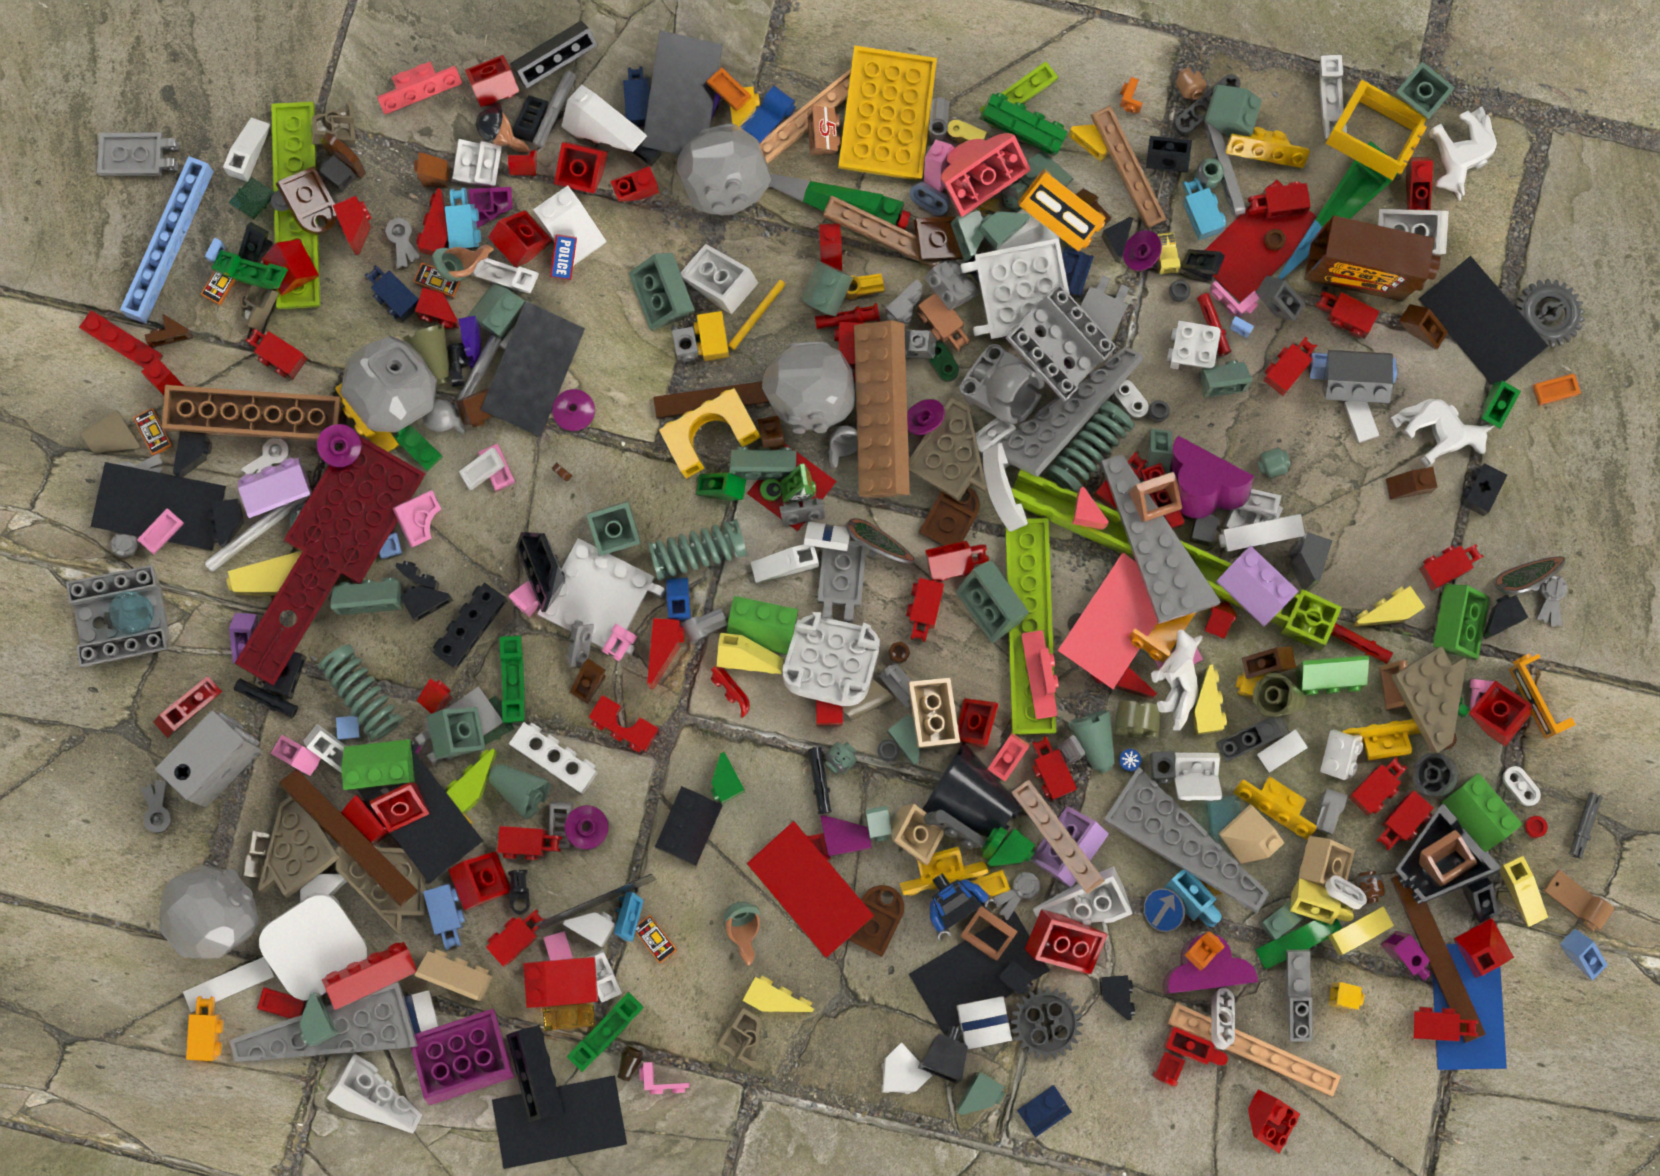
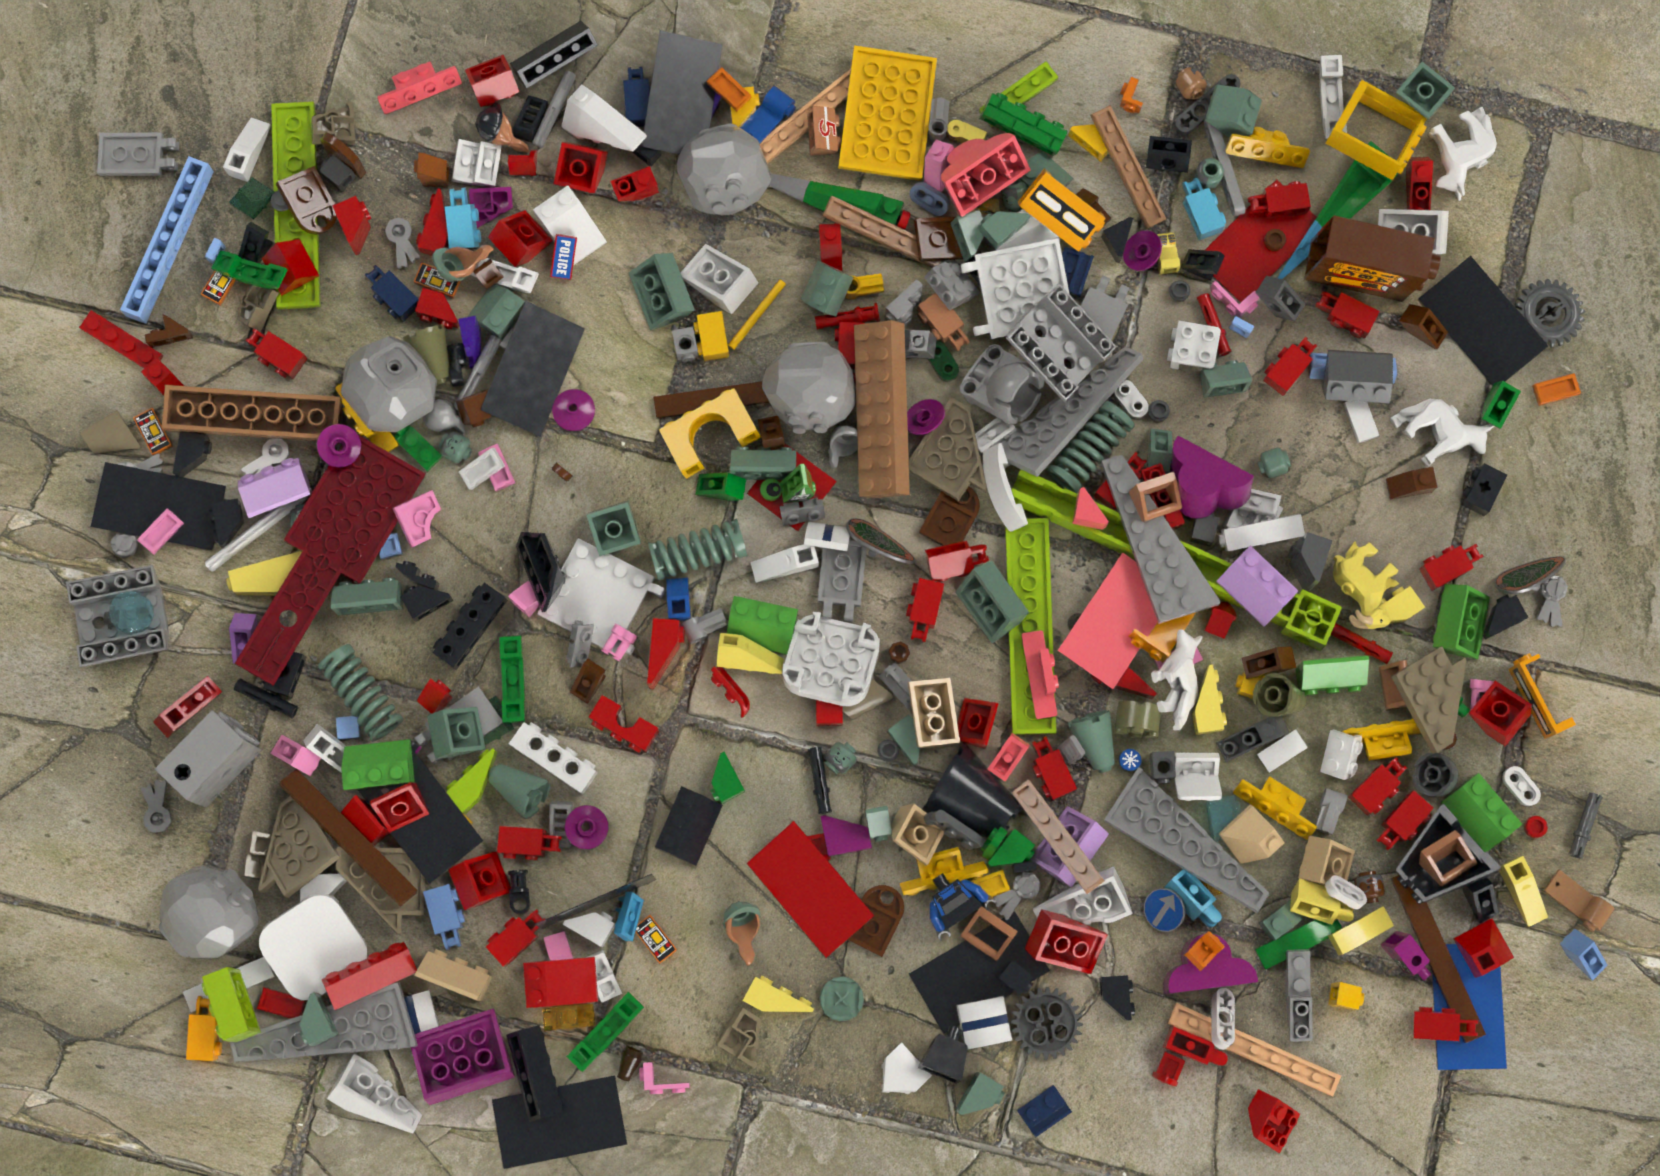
none -> lime brick [202,967,261,1042]
none -> sand green head [438,431,472,463]
none -> reddish brown tile [473,259,504,289]
none -> sand green tile [820,976,864,1021]
none -> black tile [1012,861,1037,874]
none -> light yellow animal [1333,542,1399,629]

